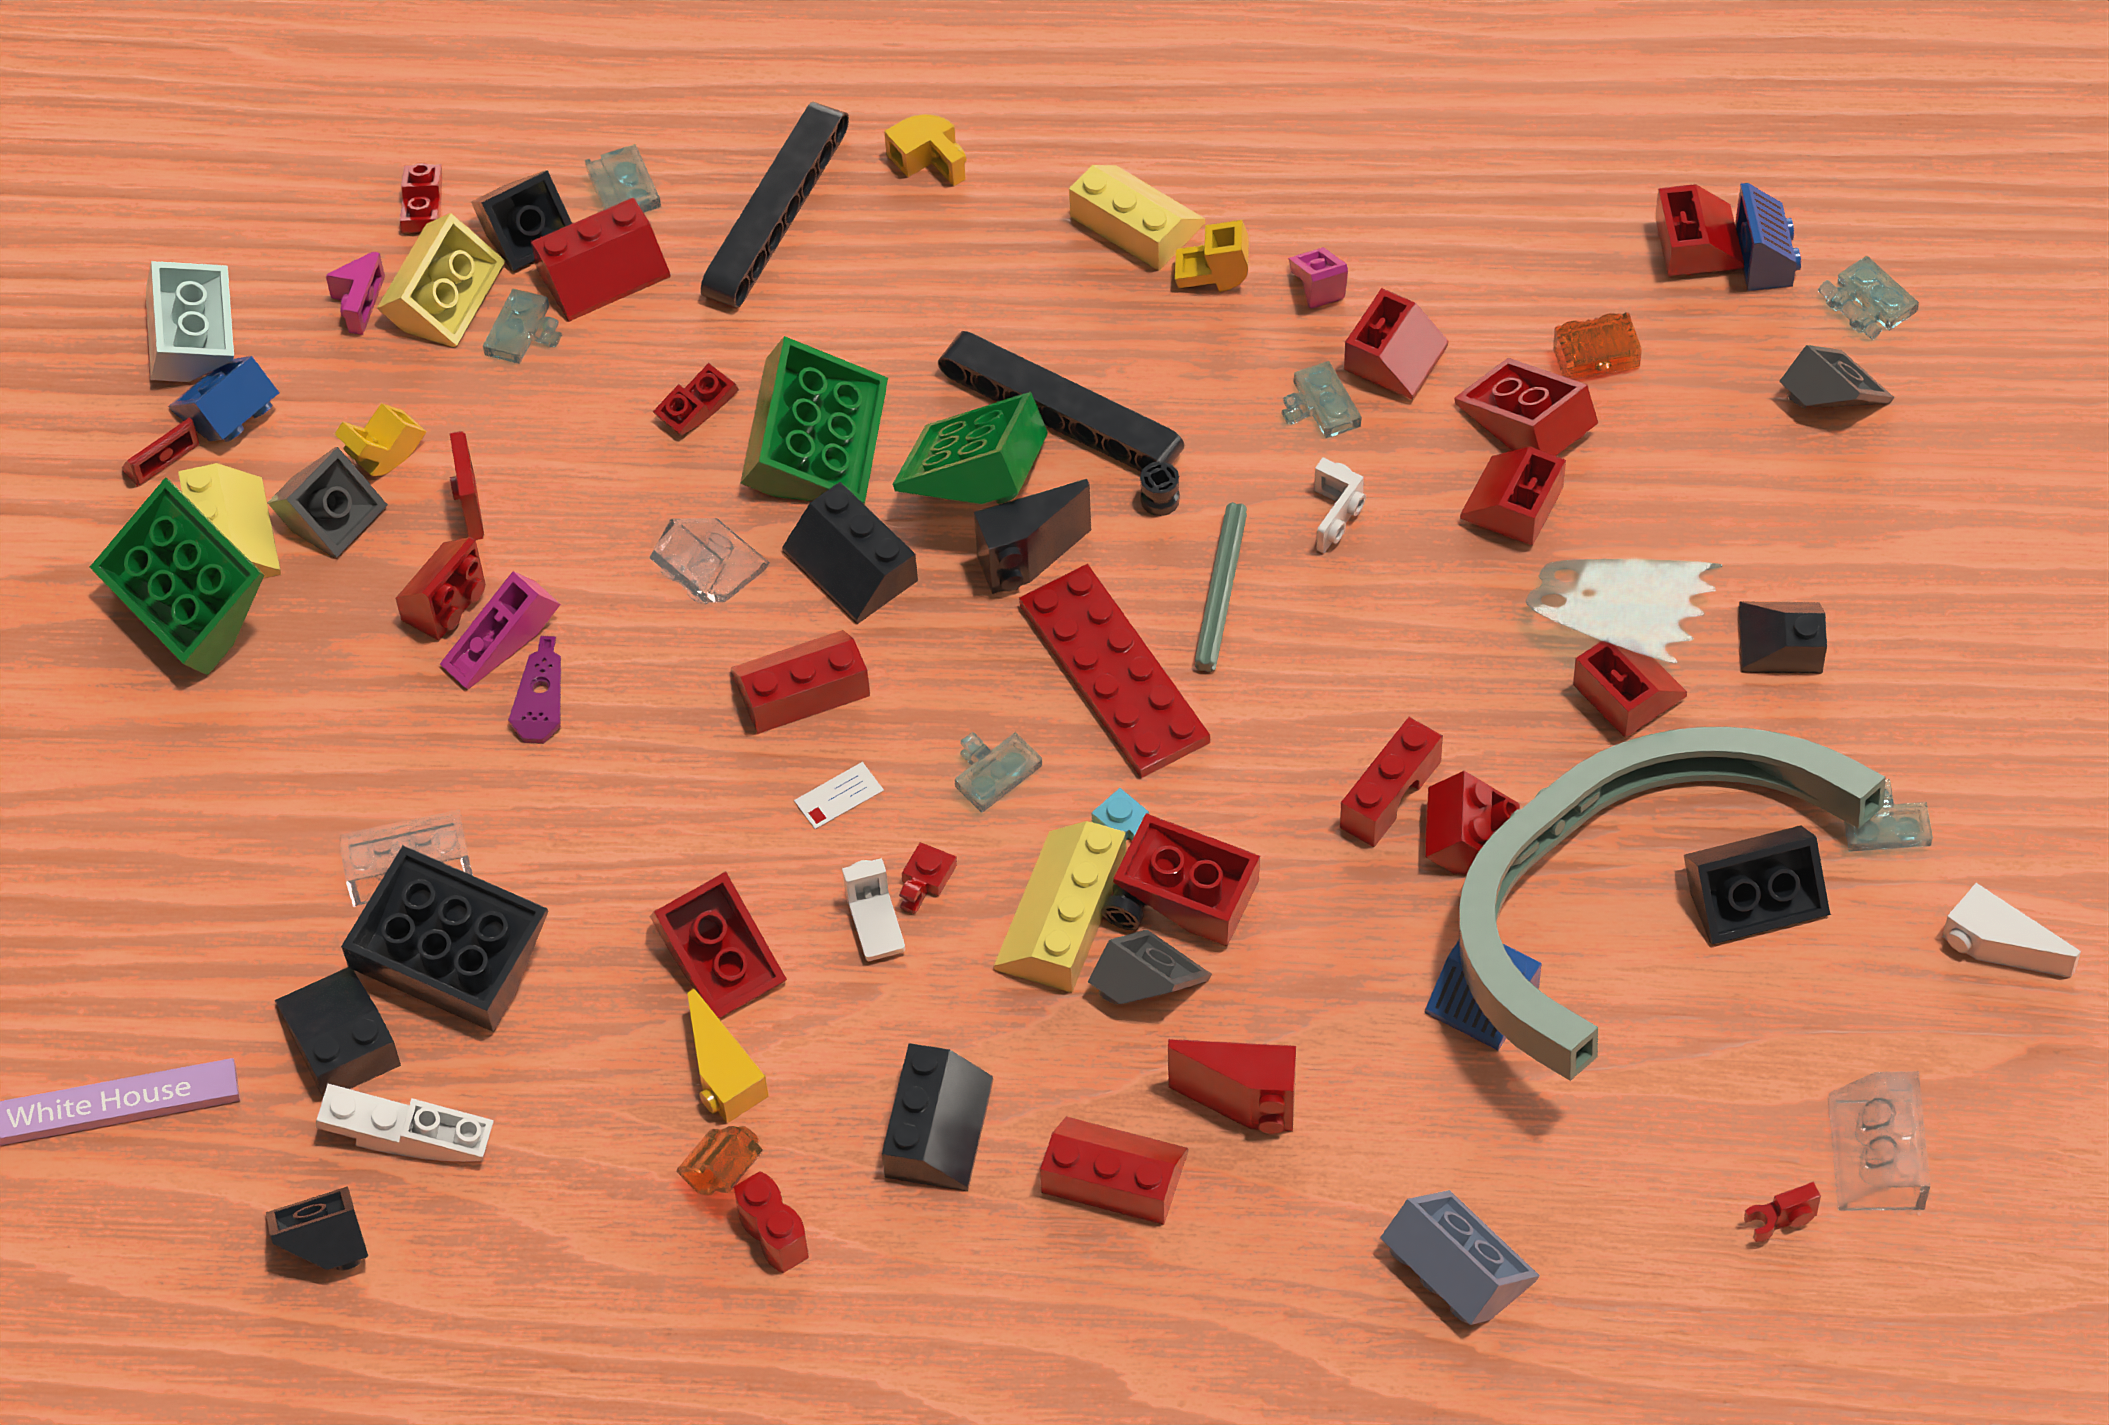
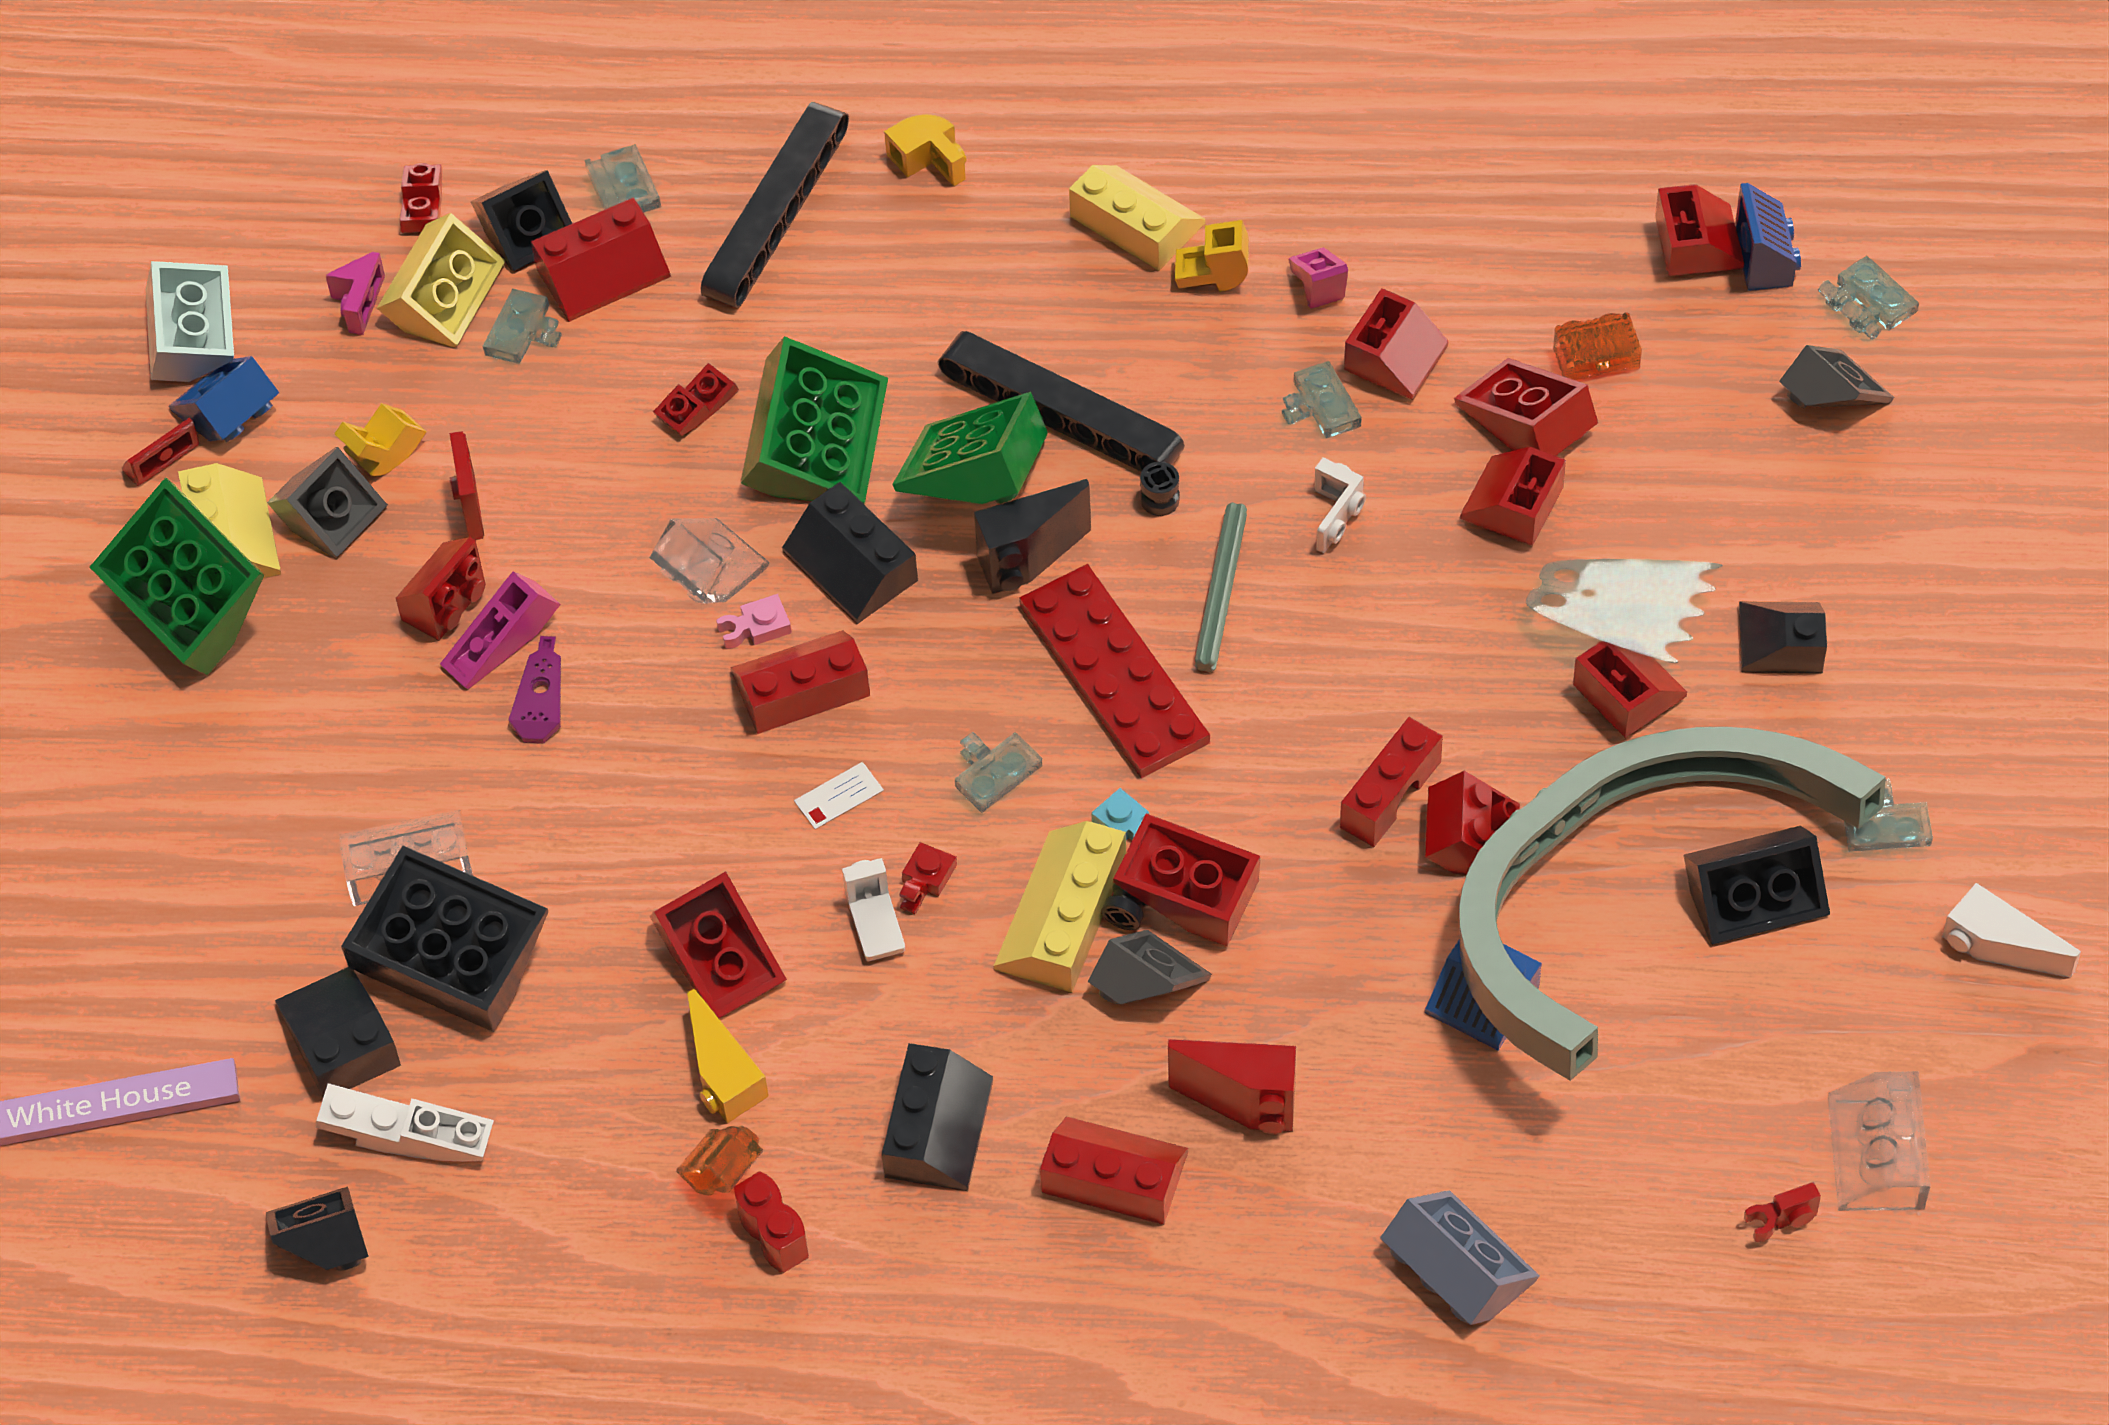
none -> bright pink plate [716,594,792,649]

